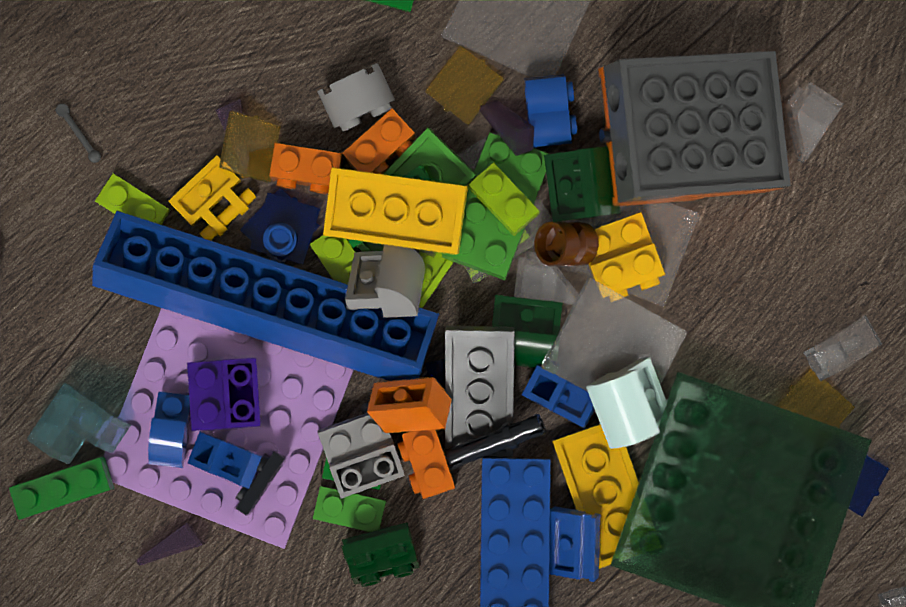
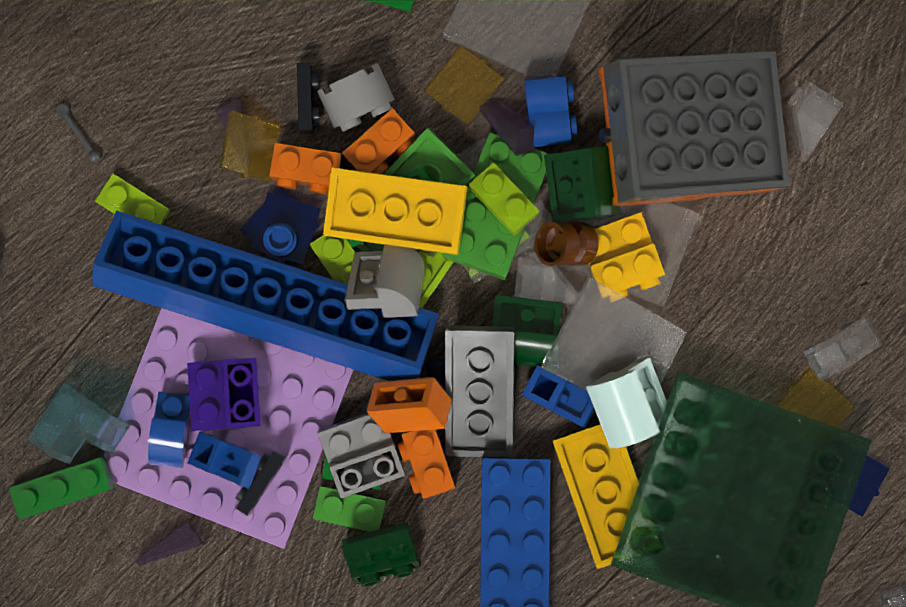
yellow plate [168,155,257,241] -> none
black pin [444,413,546,470] -> none
blue plate [549,506,600,582] -> none
none -> black plate [297,62,320,134]

